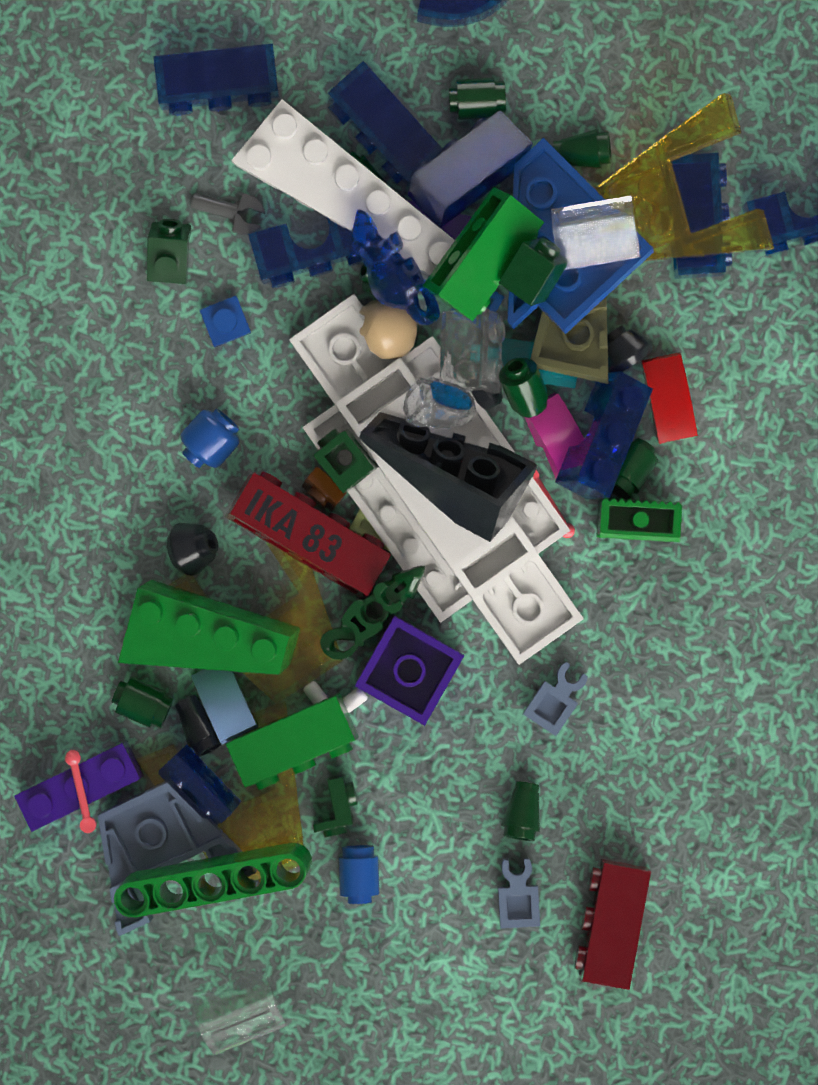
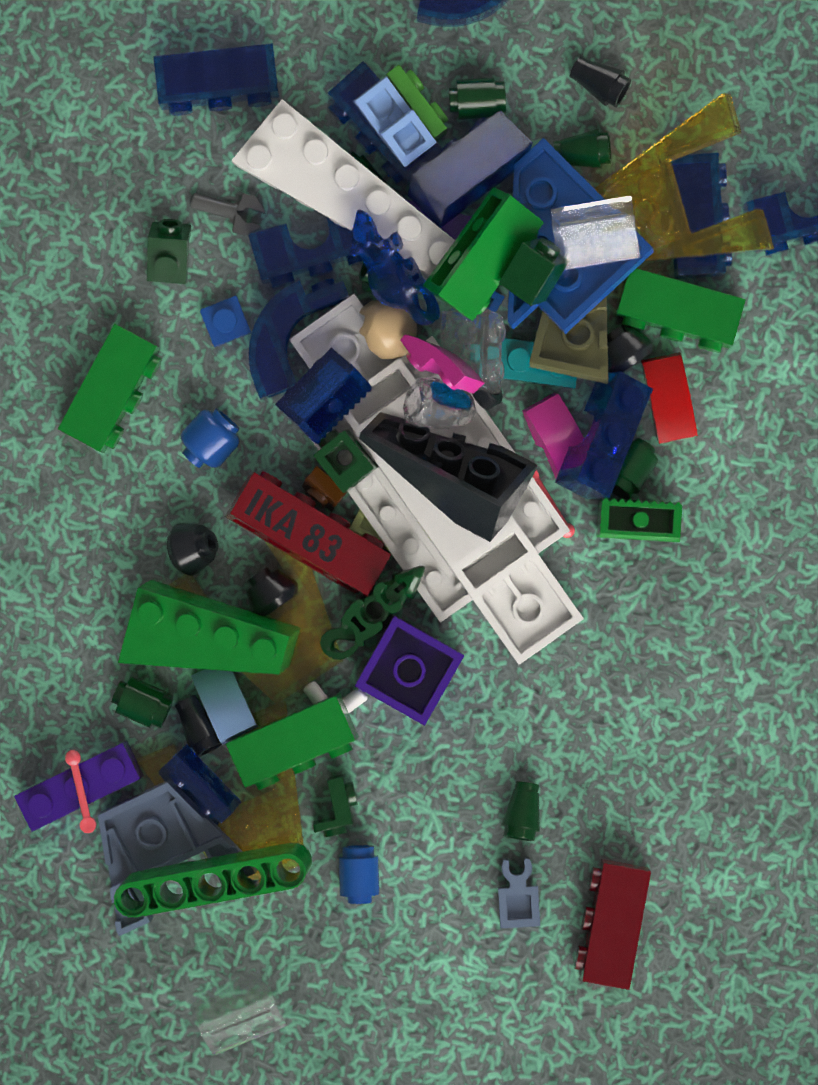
dark green brick [499,358,548,418] -> none
sand blue plate [522,662,588,736] -> none
none -> green brick [58,323,162,453]
none -> black cone [246,567,298,616]
none -> clear blue arch [249,278,349,401]
none -> clear blue brick [275,347,372,444]
none -> light blue slope [353,77,437,167]
none -> bright green plate [386,65,448,142]
none -> dark pink slope [400,334,485,394]
none -> black cone [569,56,631,107]
none -> green brick [614,268,746,353]

